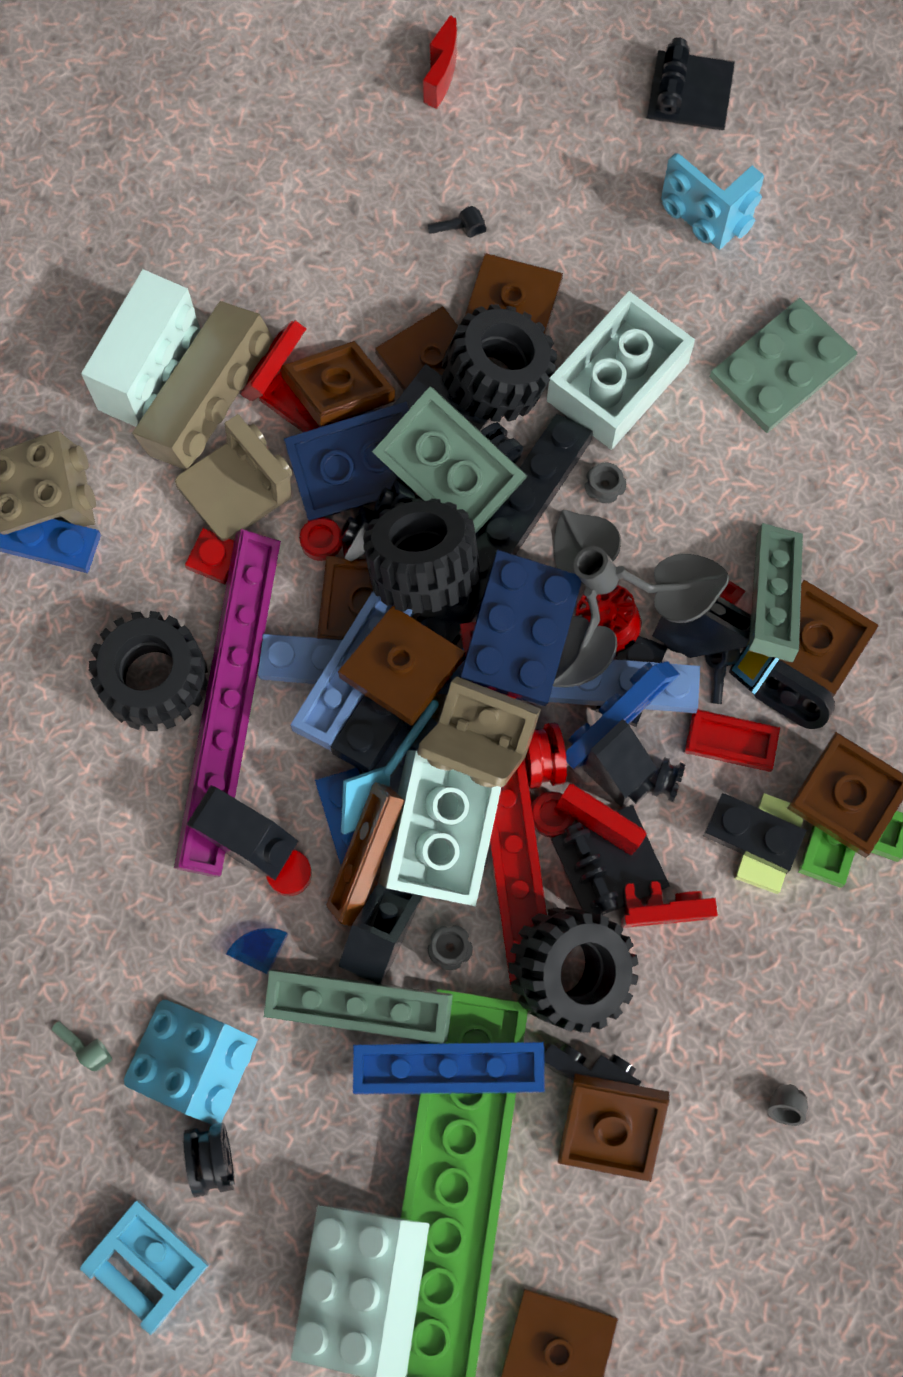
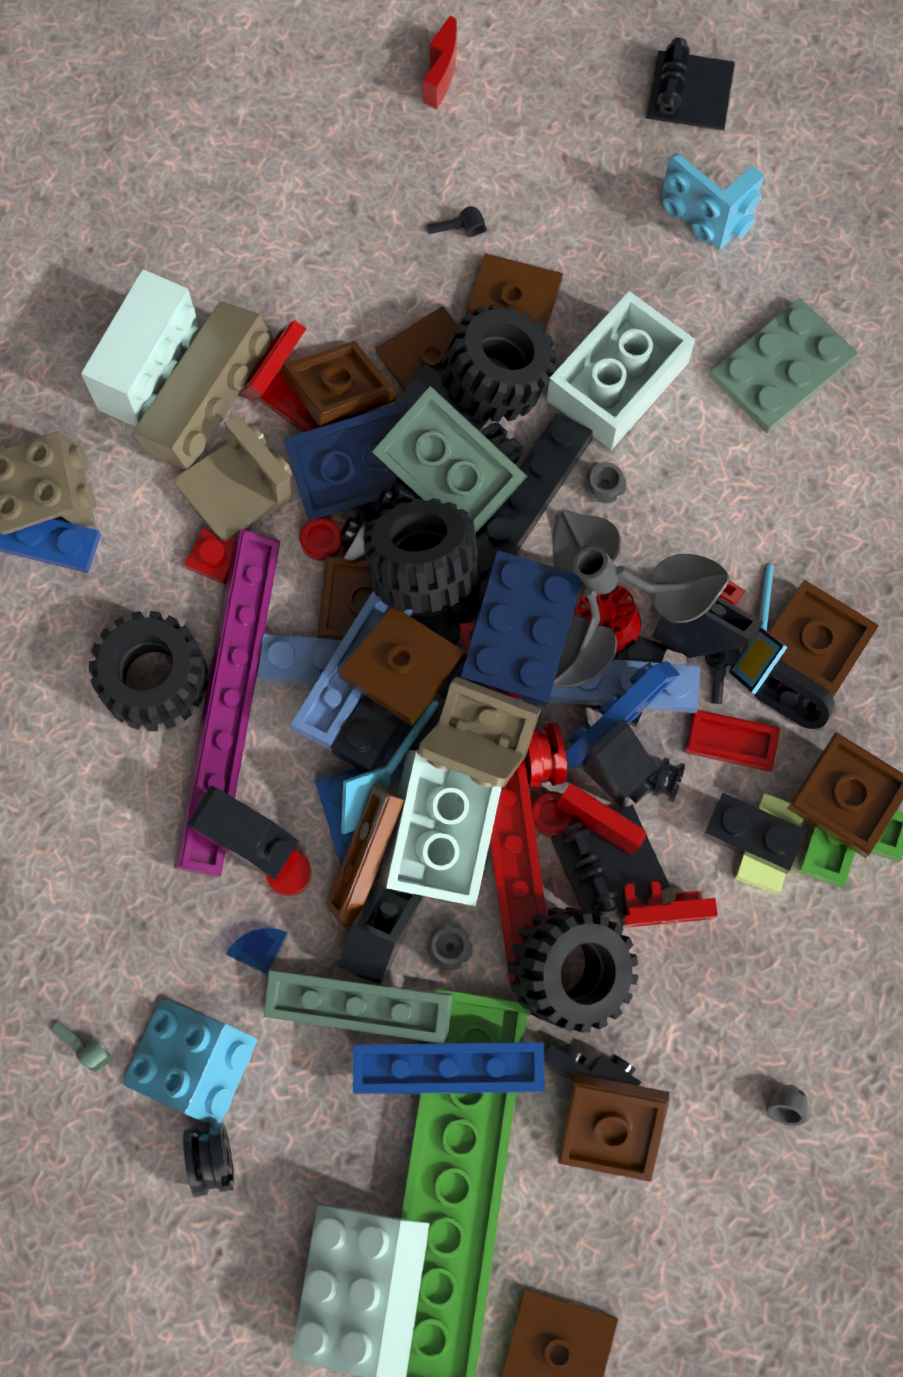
medium azure plate [80,1200,210,1336] -> none
sand green plate [749,523,803,663] -> none

